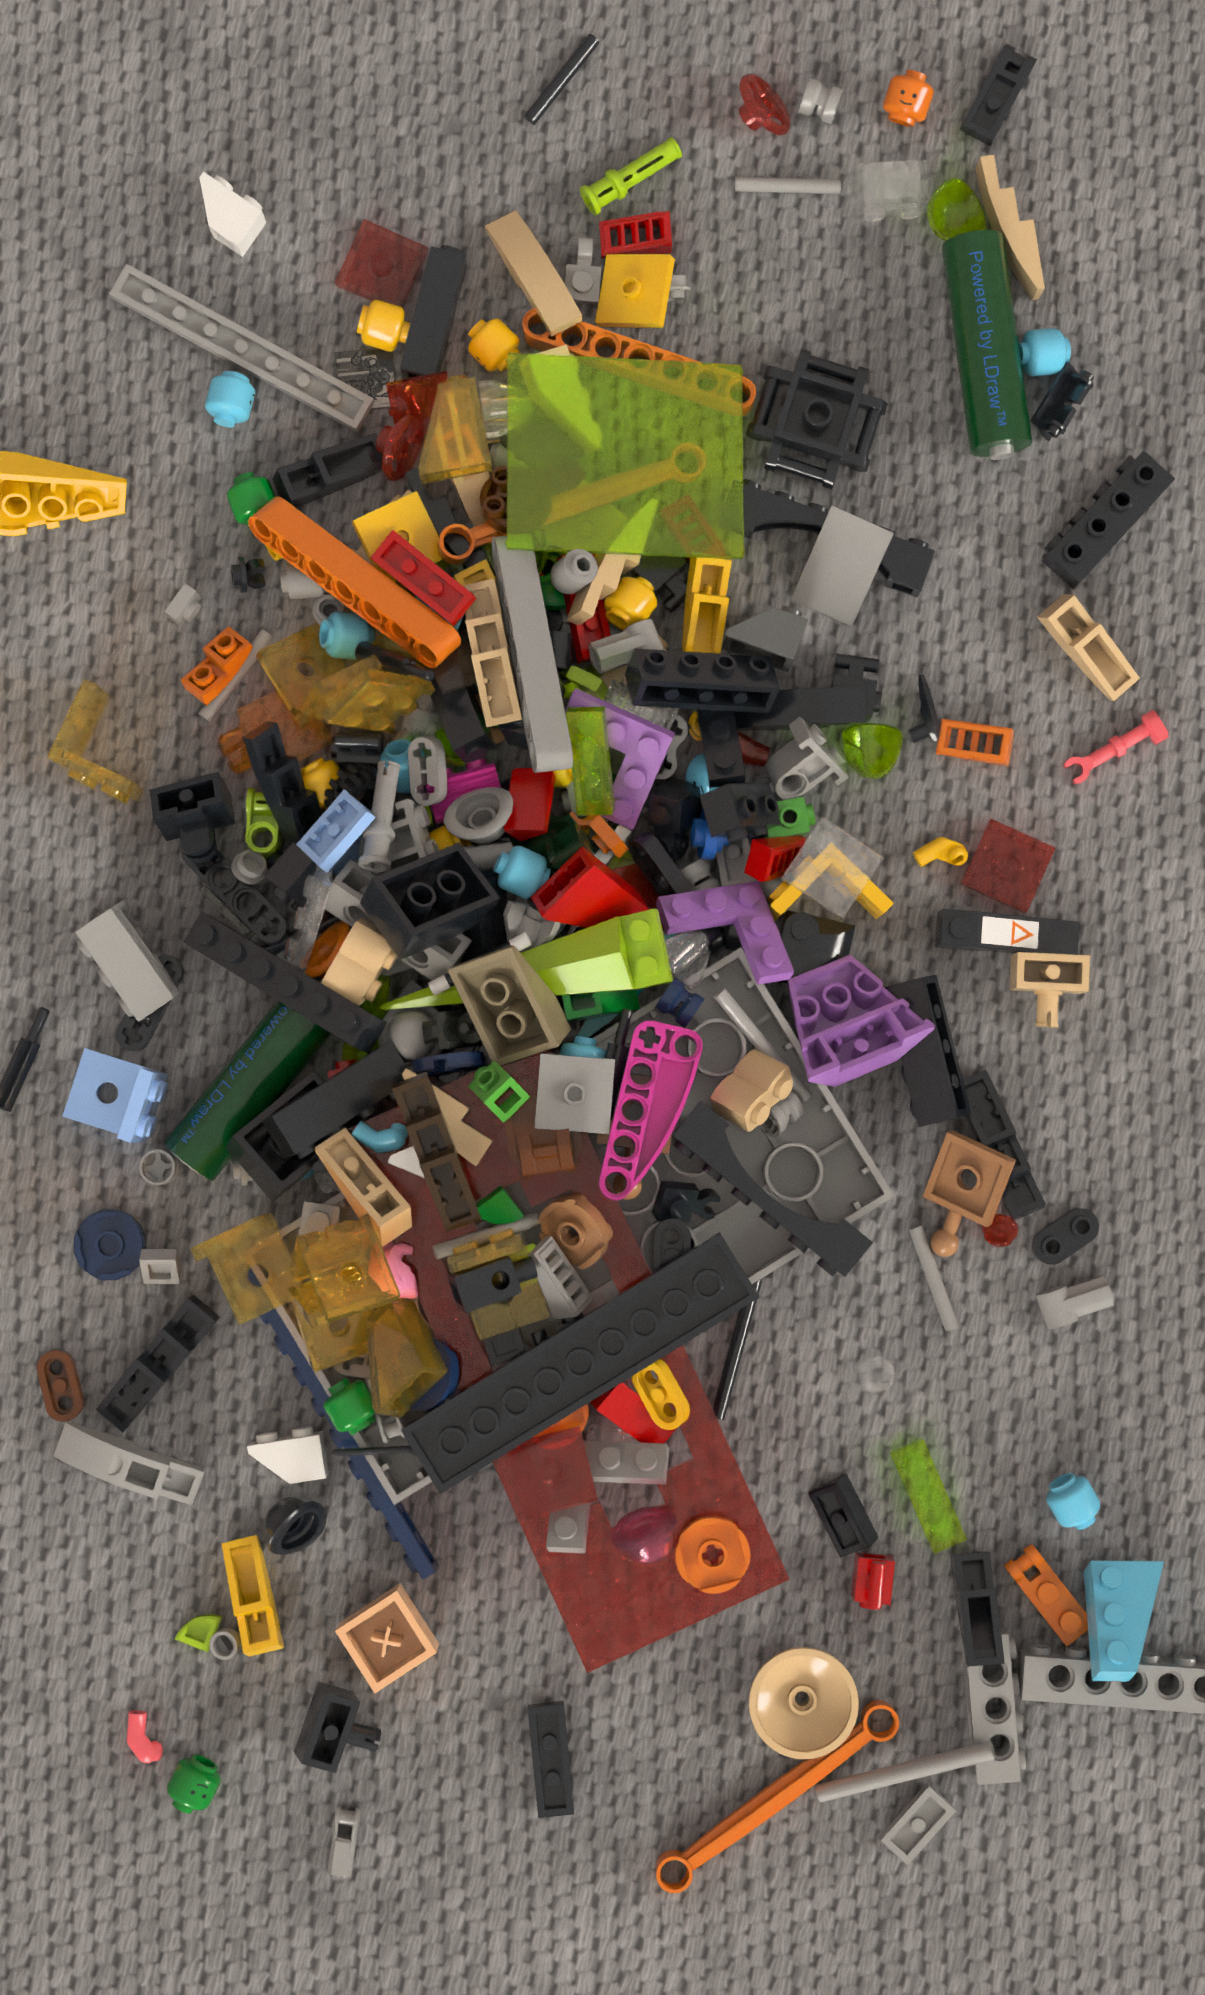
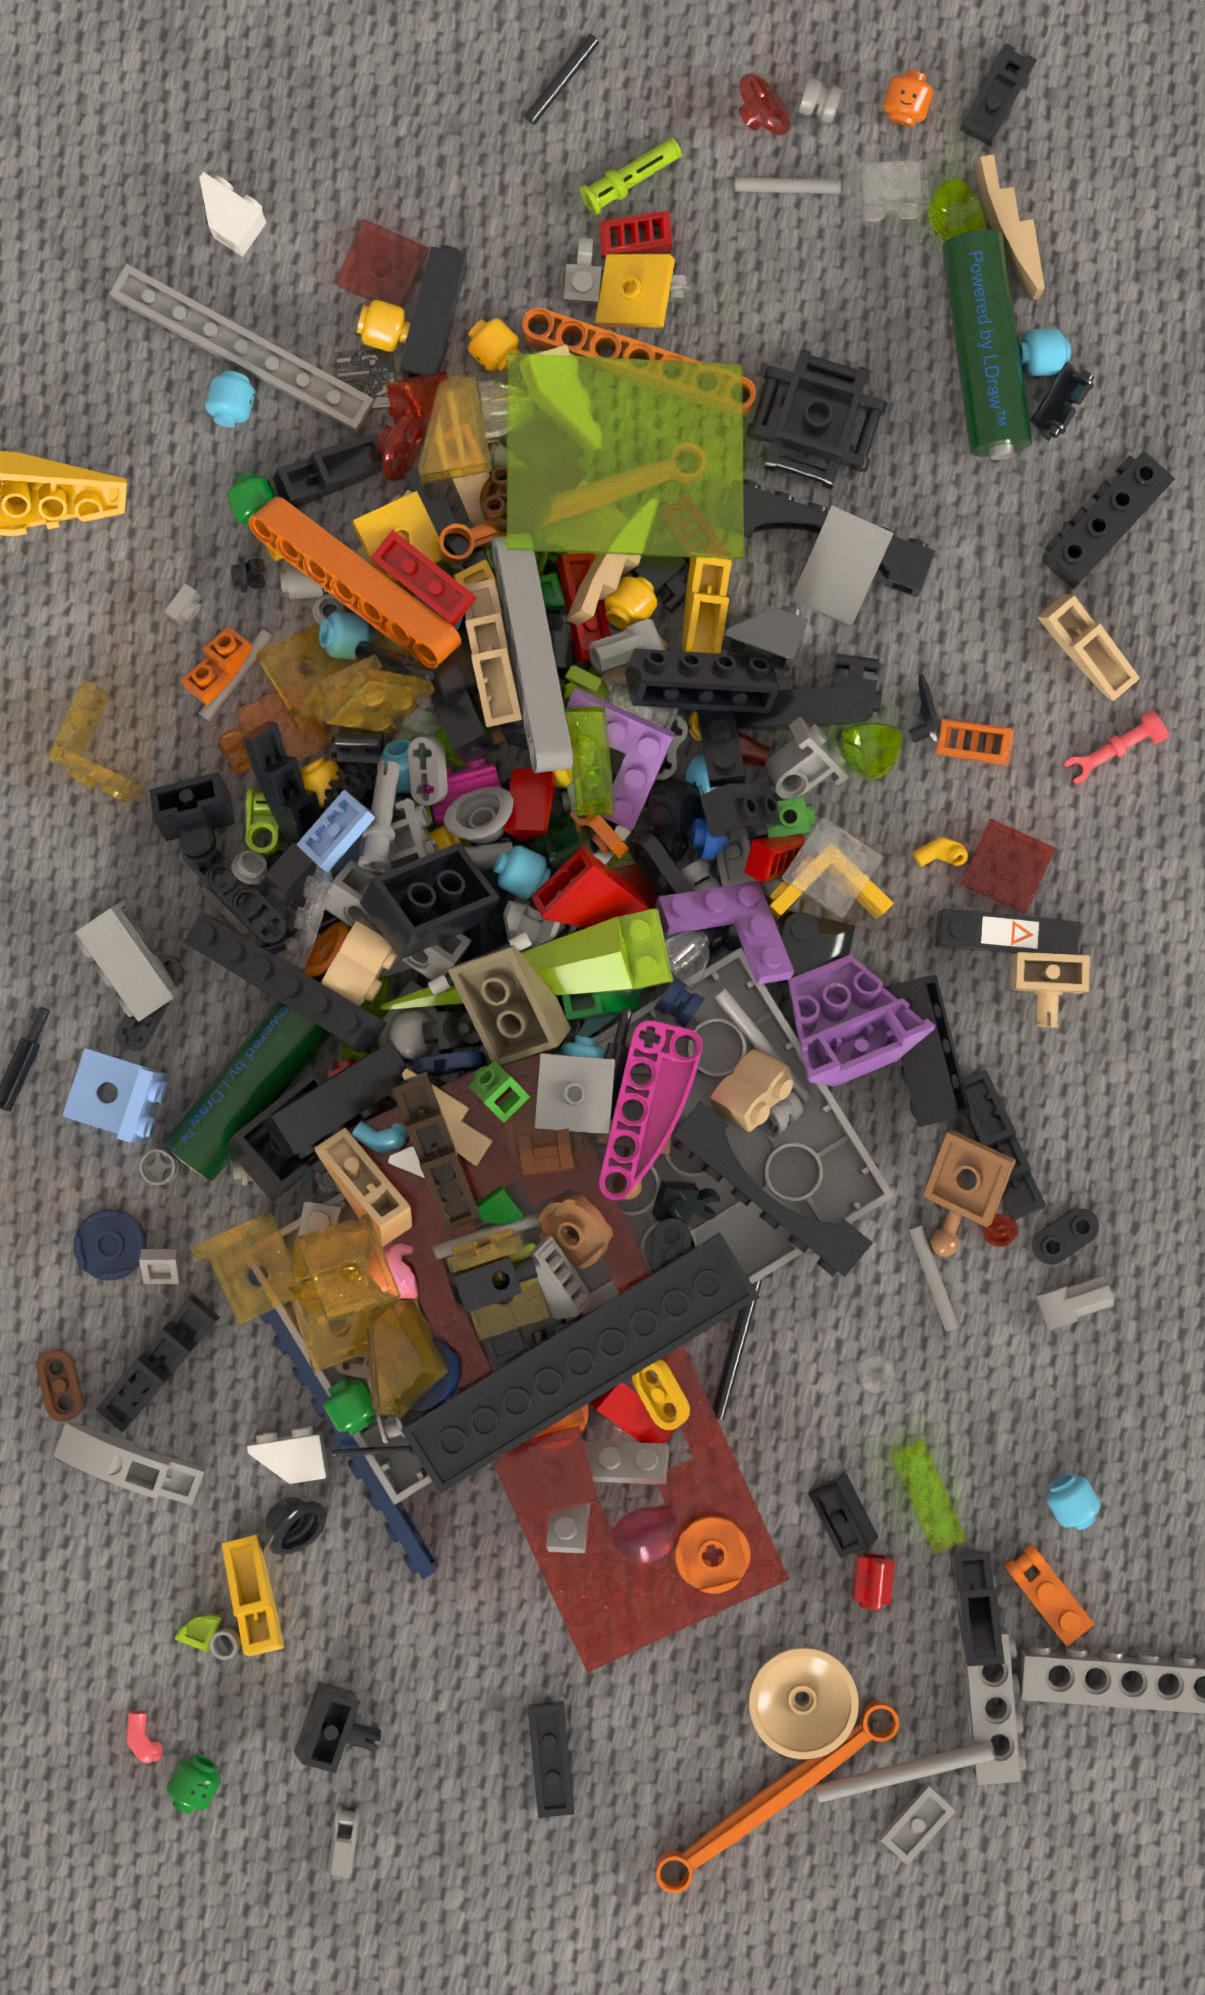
light nougat brick [335,1583,439,1693] -> none
tan slope [485,210,582,337] -> none
light grey brick [551,549,598,594] -> none
medium azure wedge [1084,1561,1164,1681] -> none

